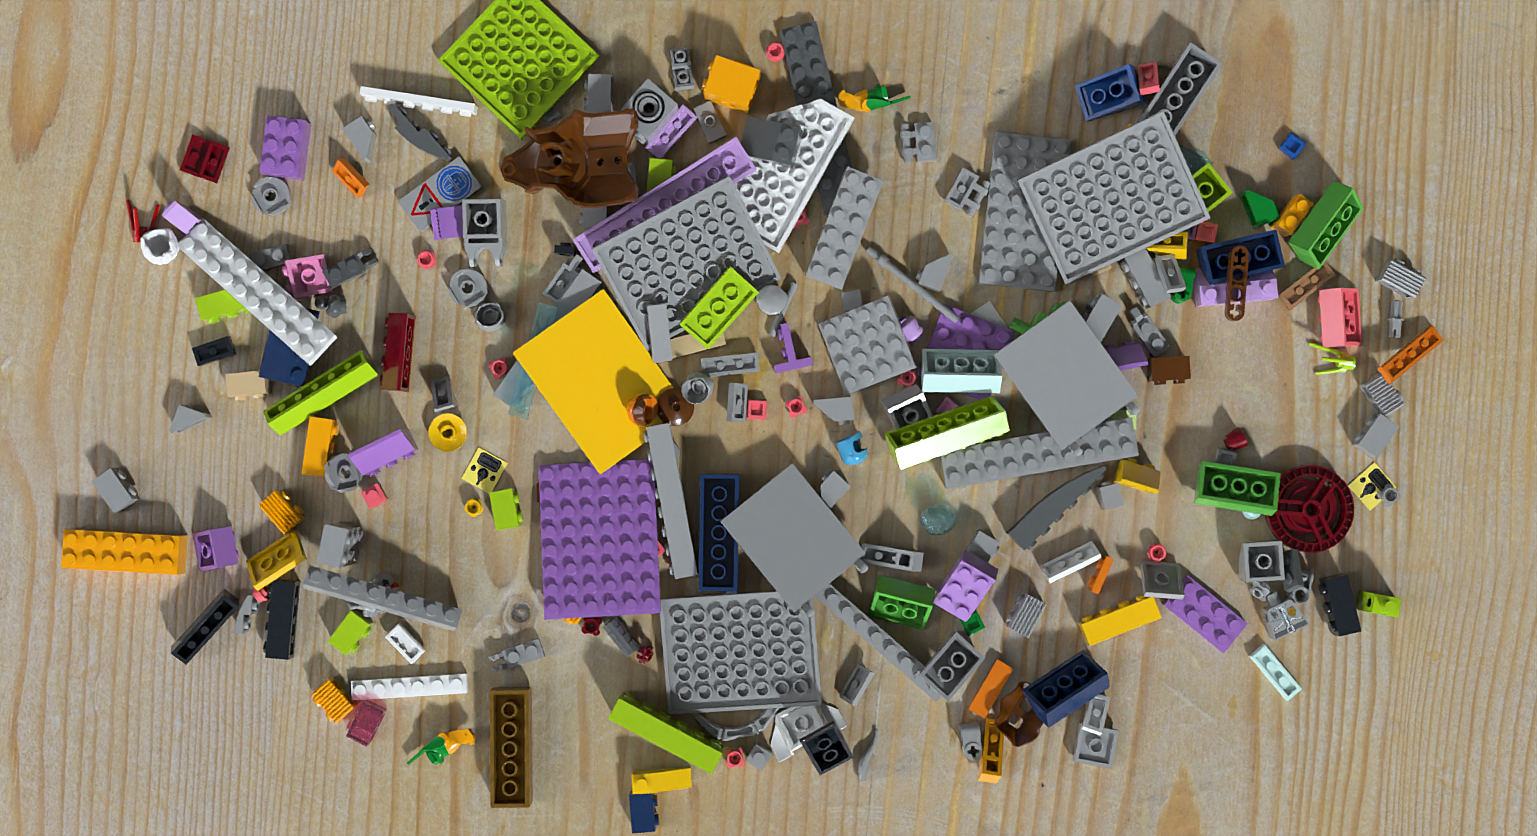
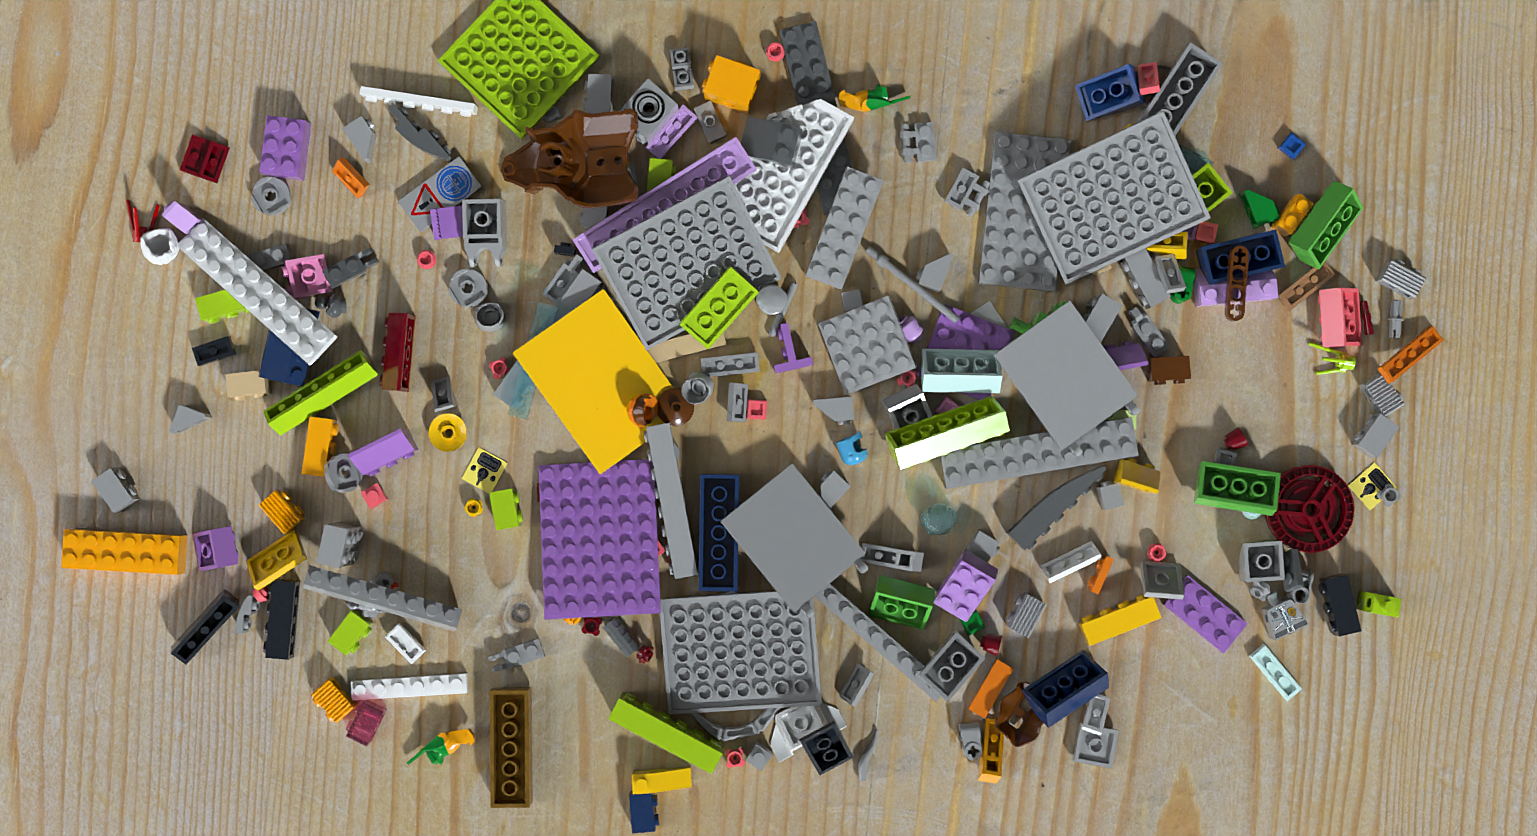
light grey tile [646,303,672,363] -> none
coral plate [785,396,807,418] -> none
none -> dark red hat [980,634,1002,656]
none -> dark red pin [1360,301,1374,335]

